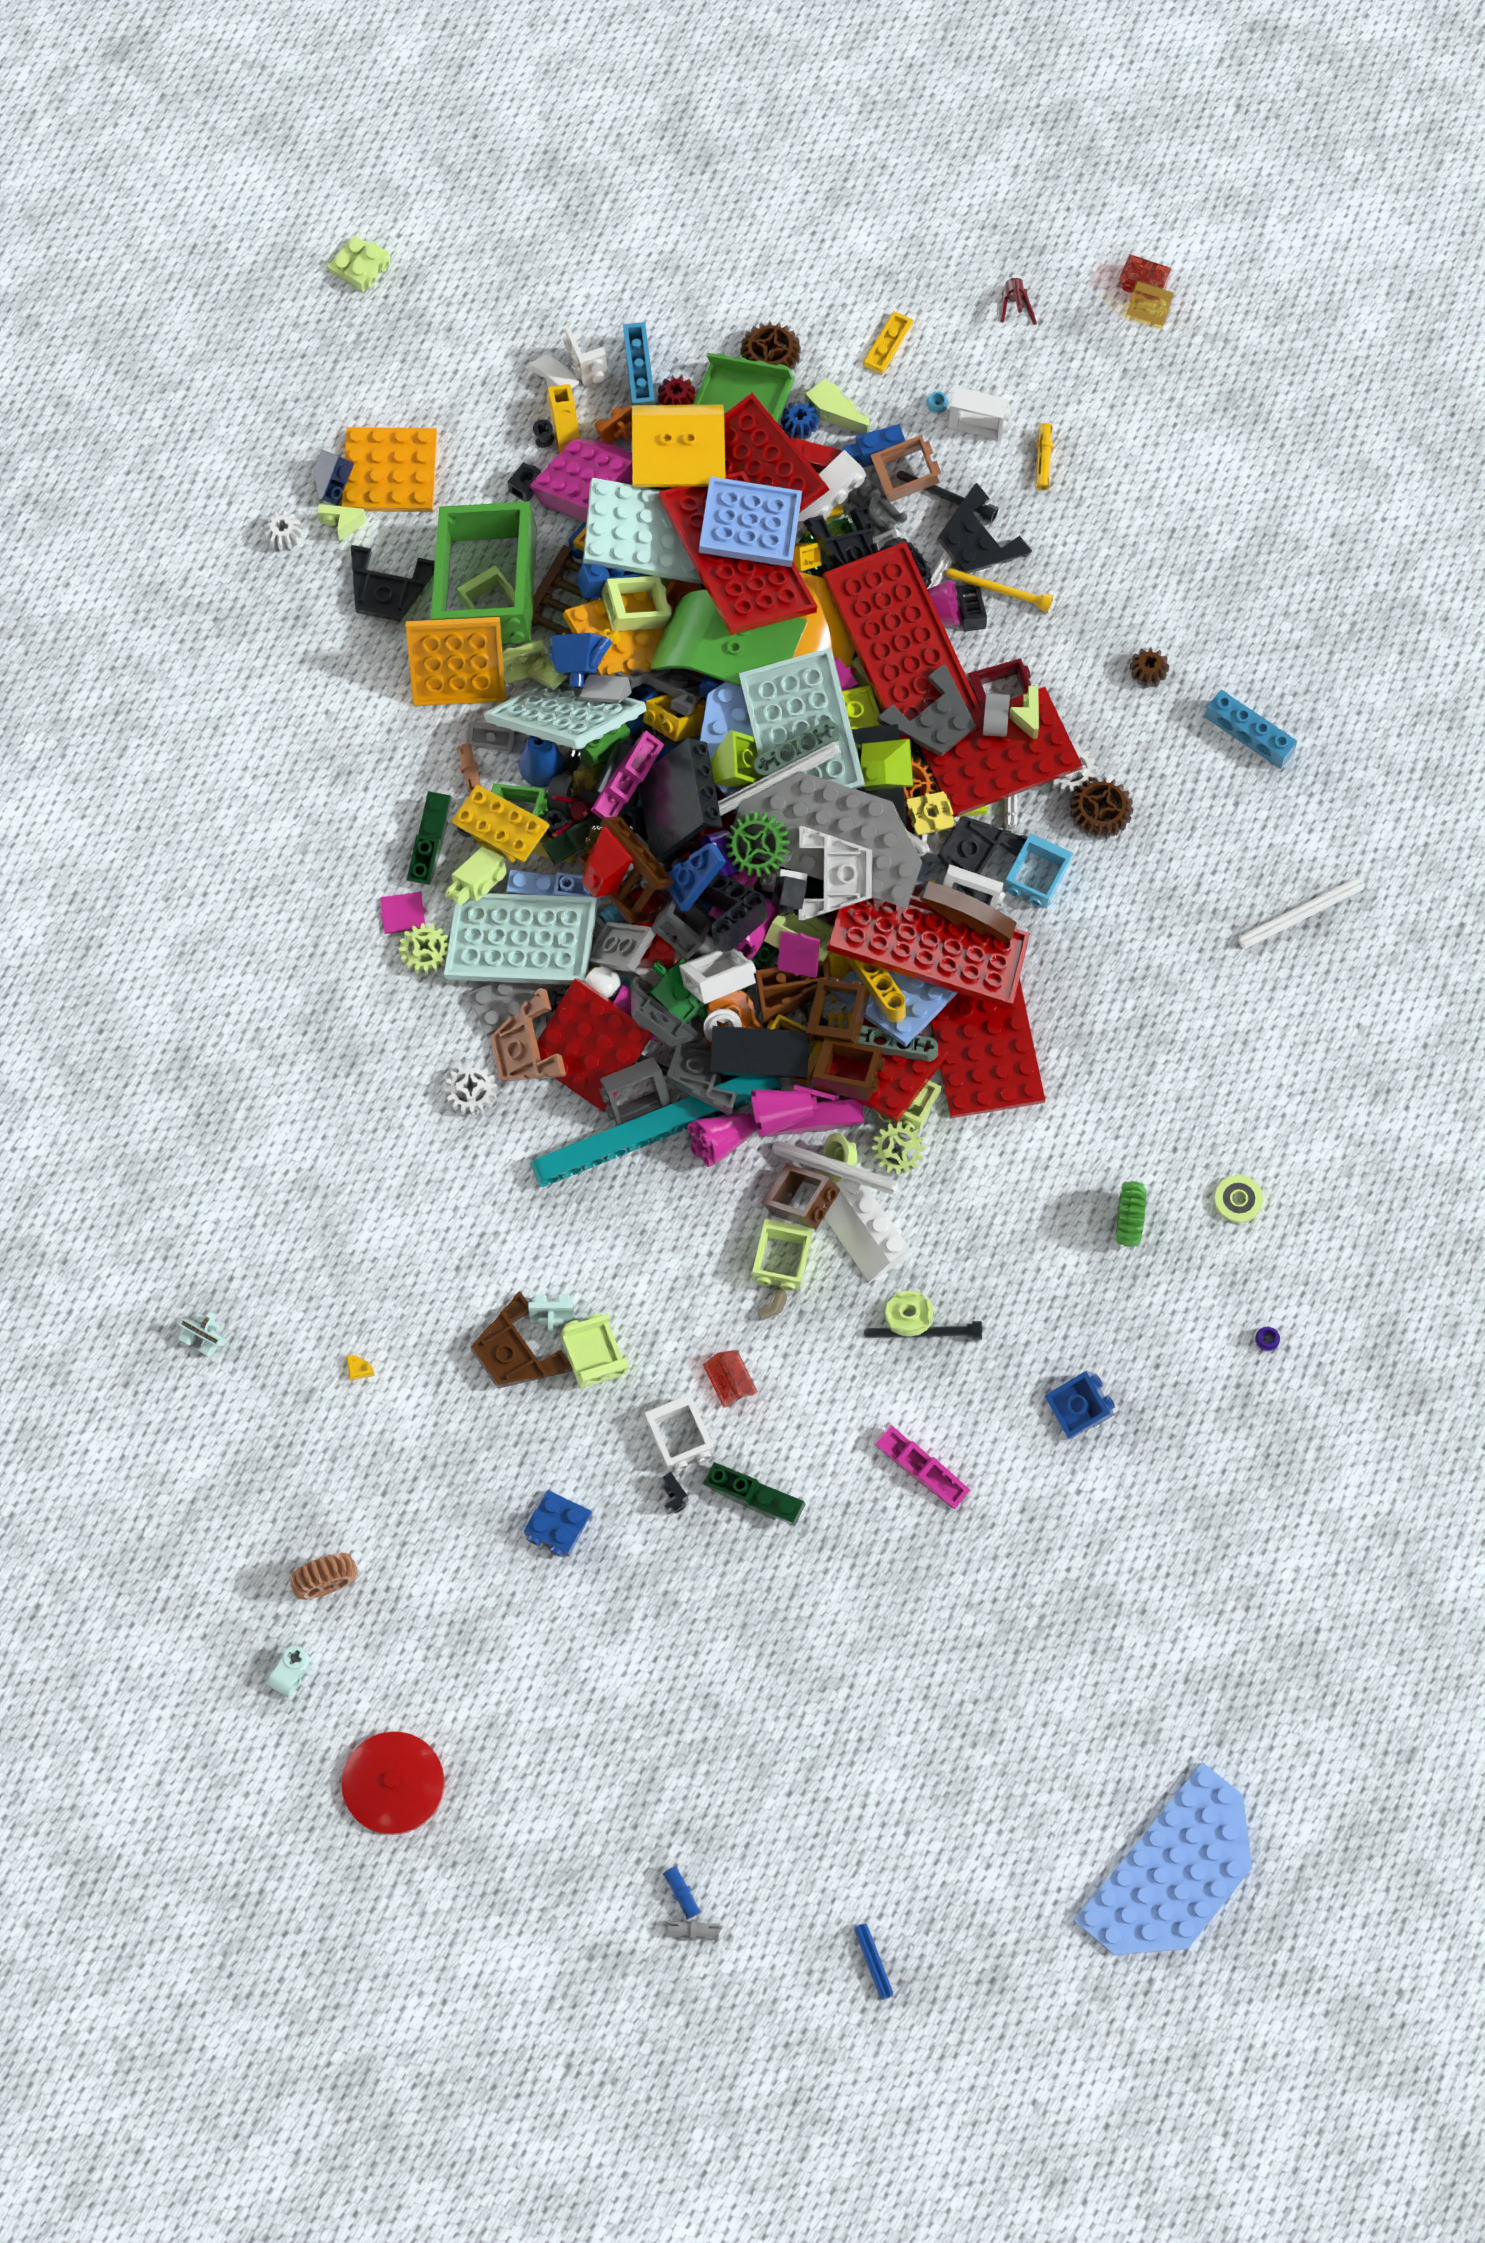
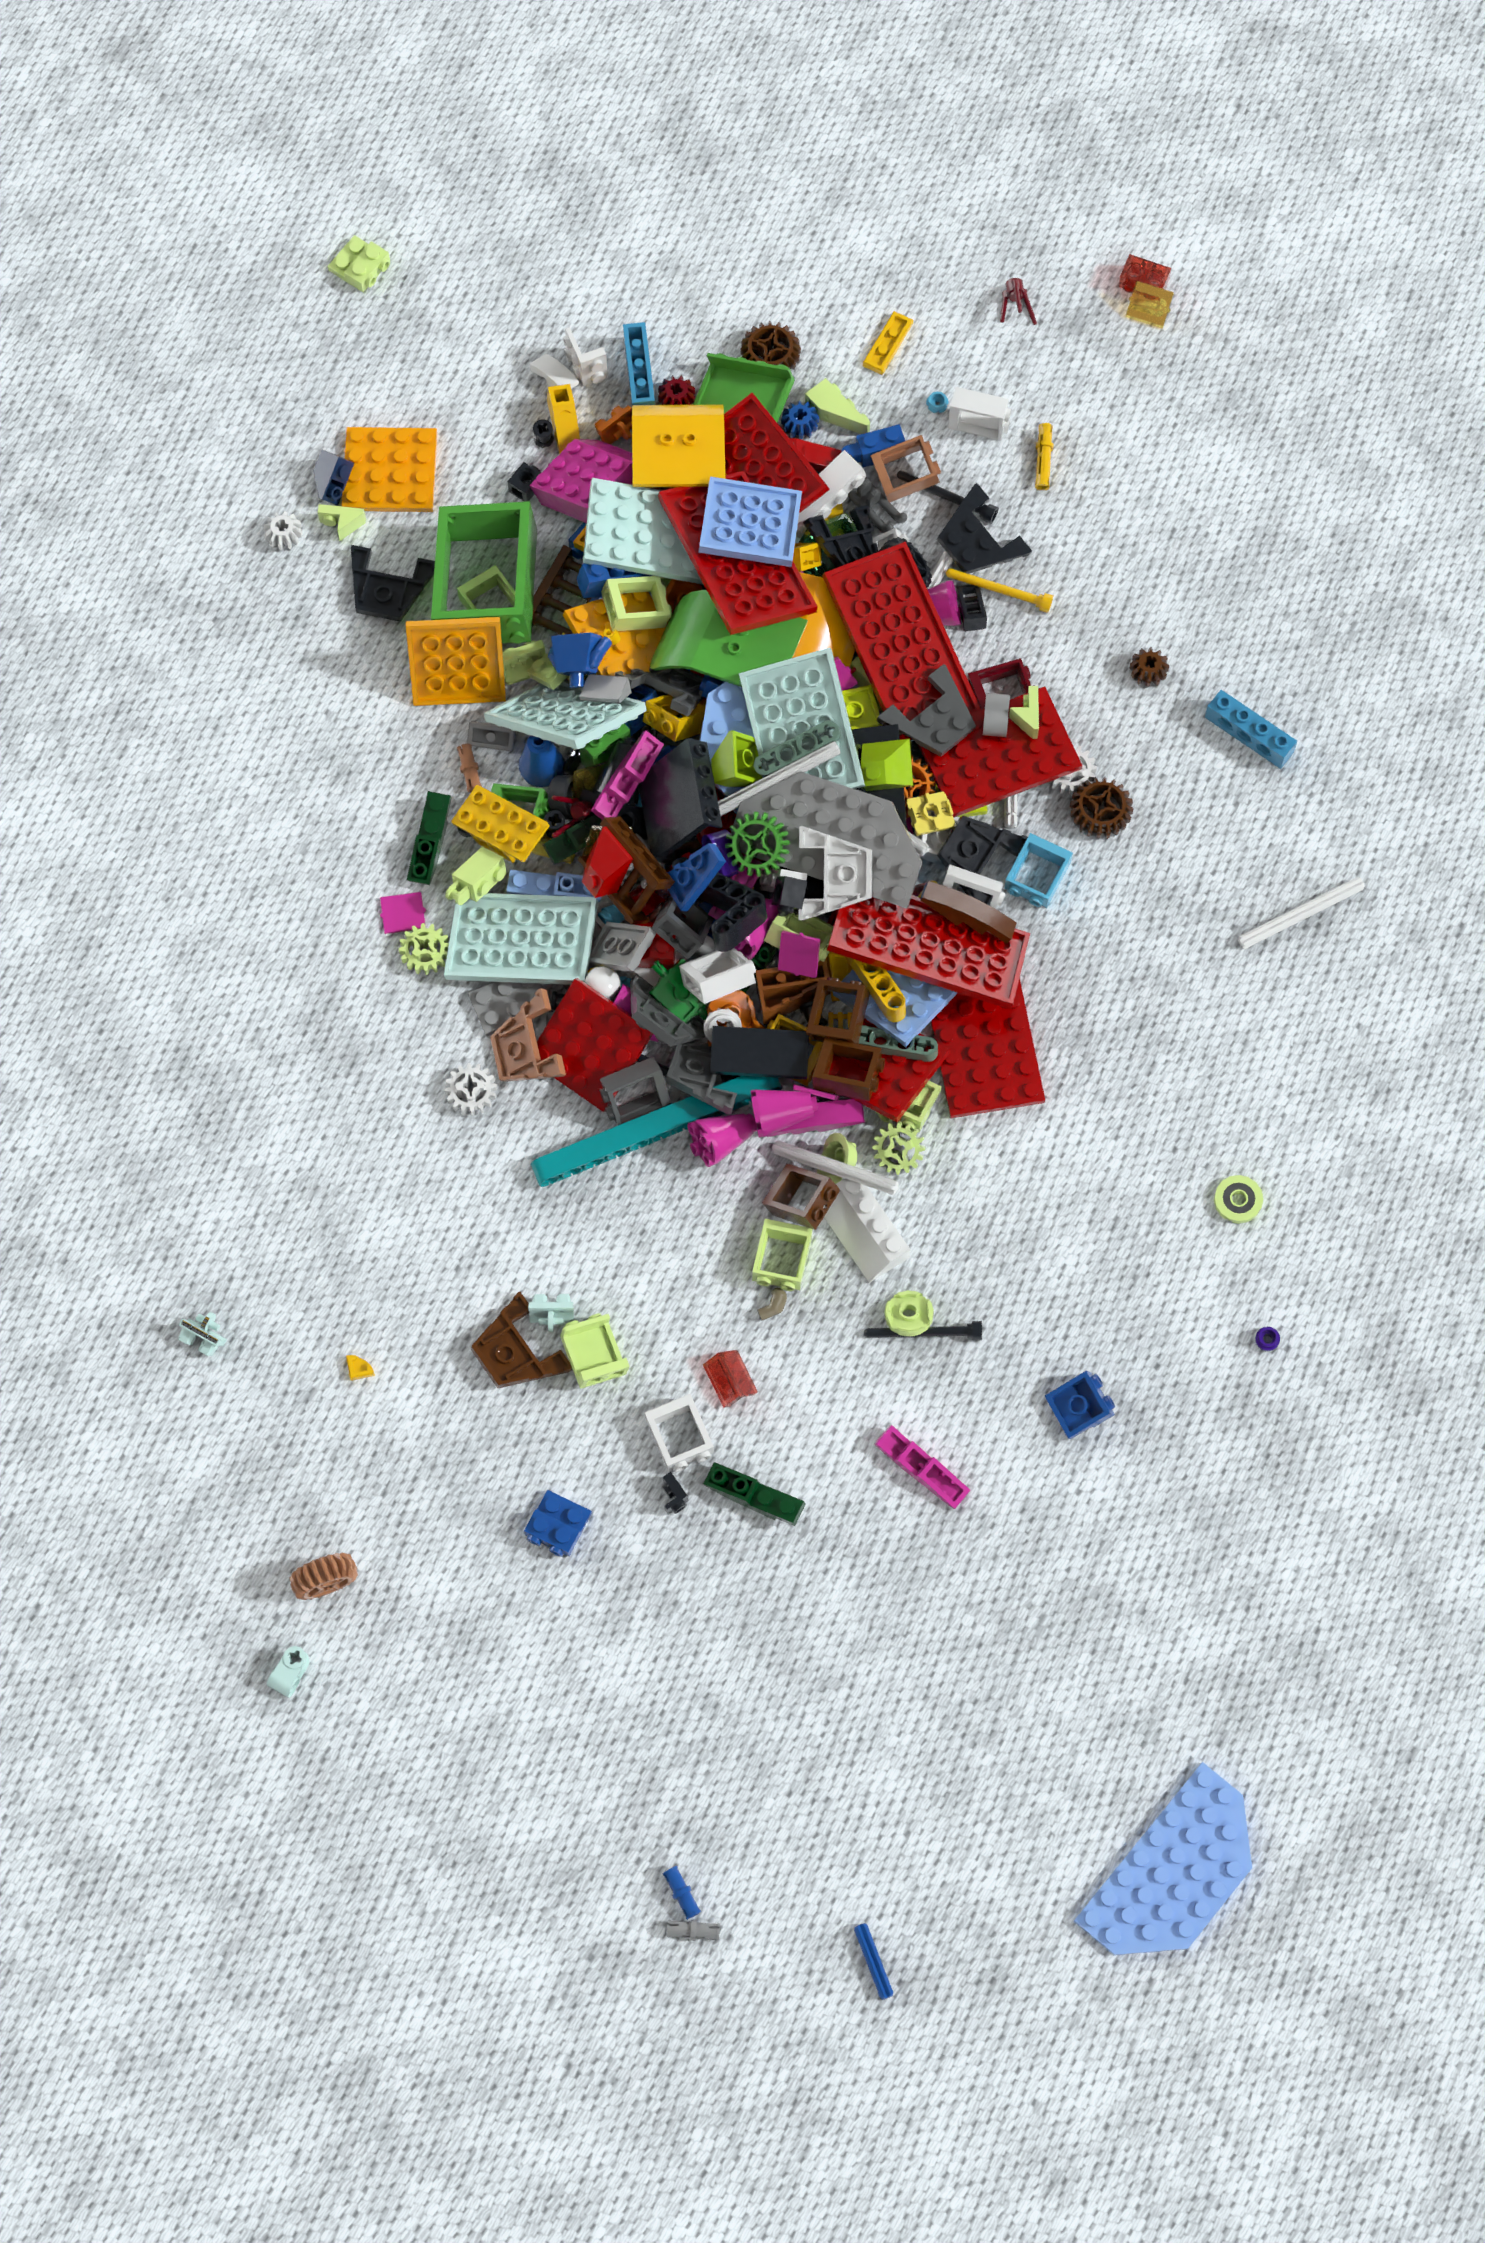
red dish [342,1731,445,1835] -> none
bright green gear [1116,1181,1147,1247] -> none

